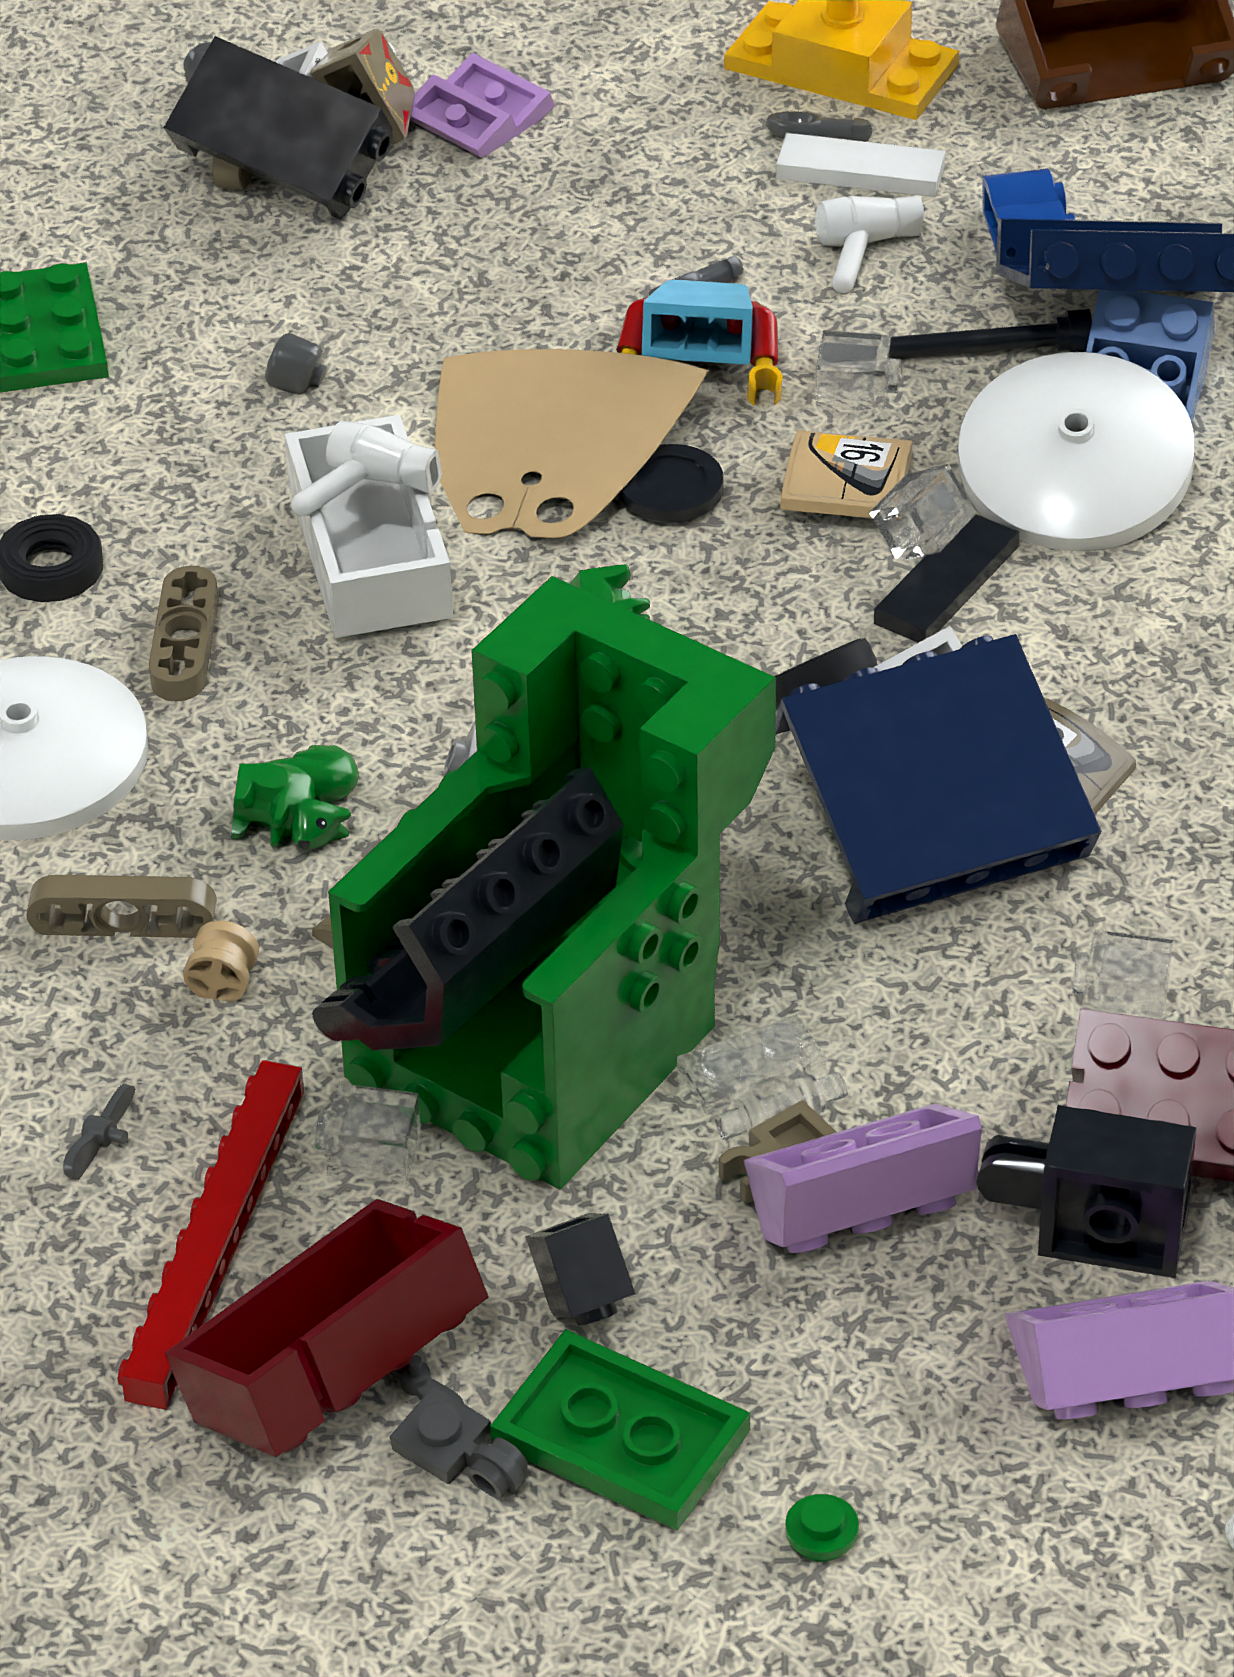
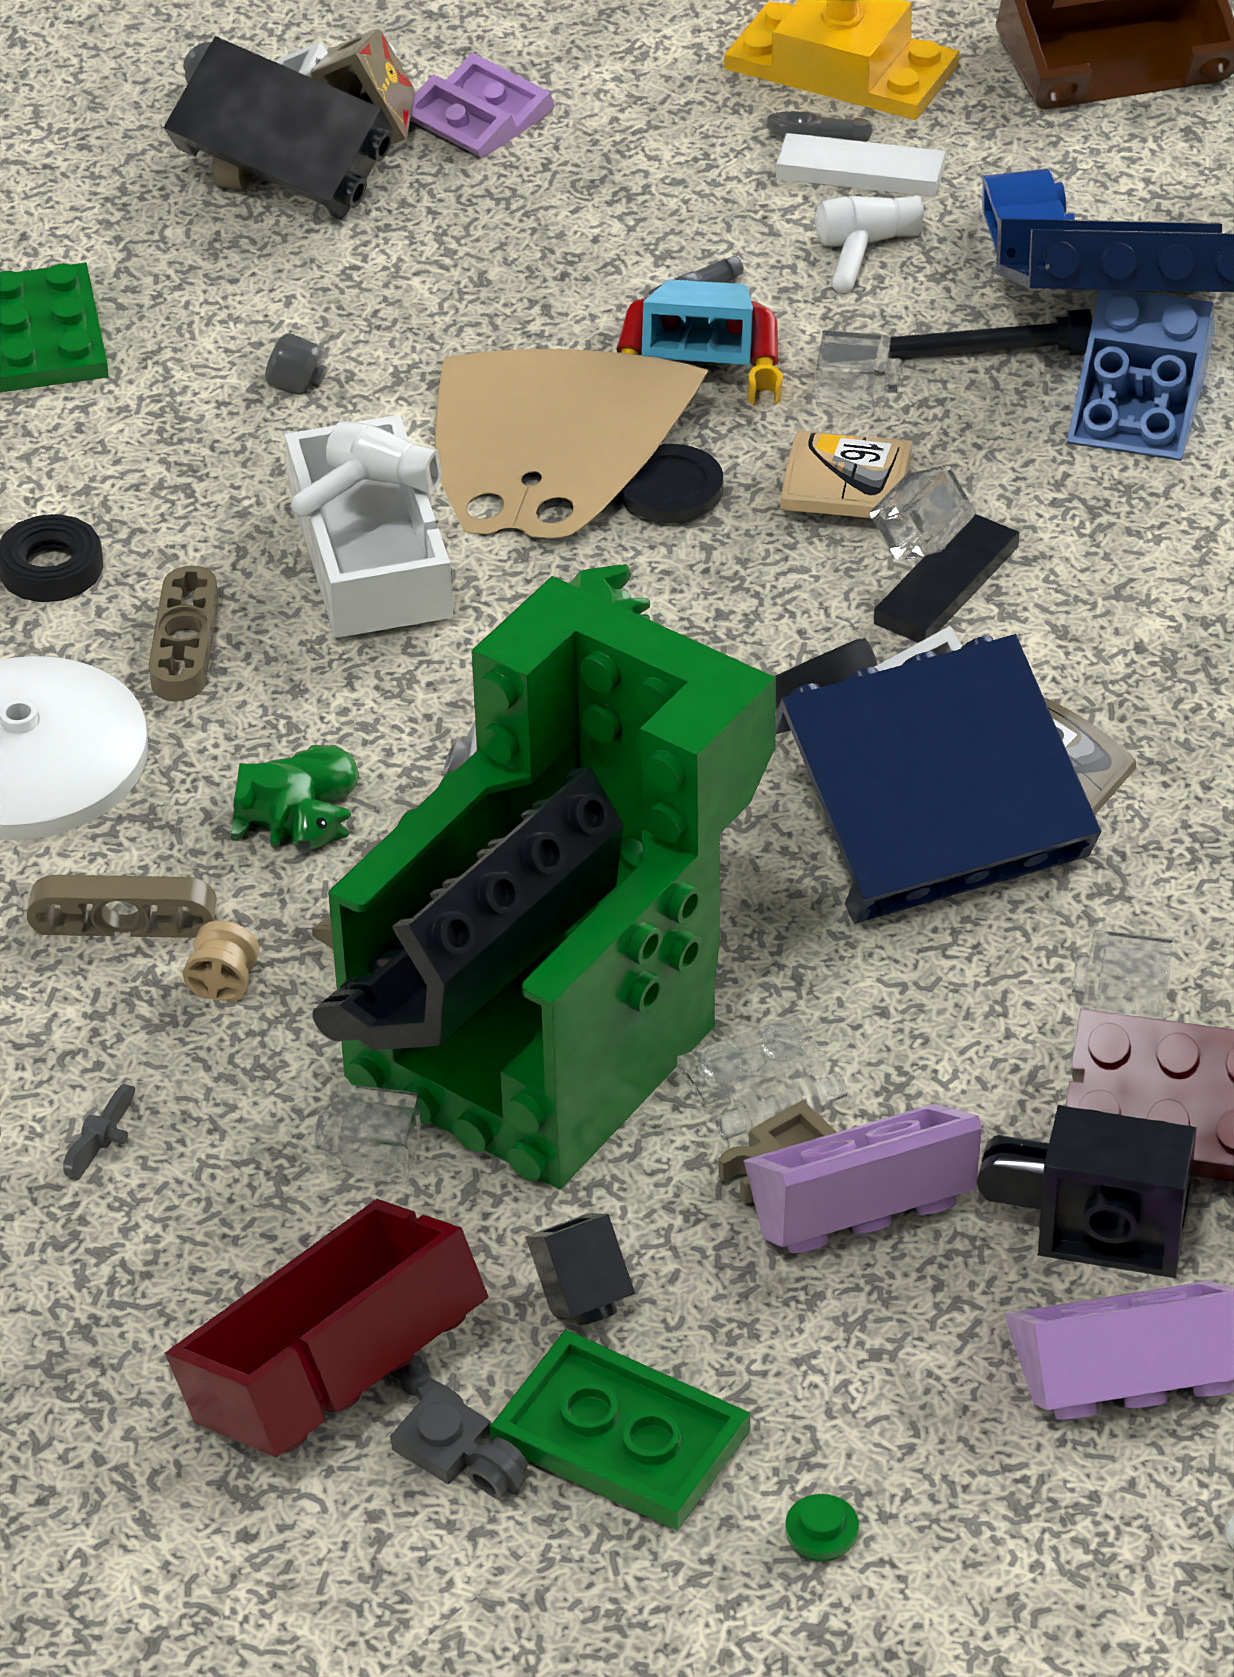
red piece [117,1060,304,1410] -> none
white dish [958,352,1194,551] -> none

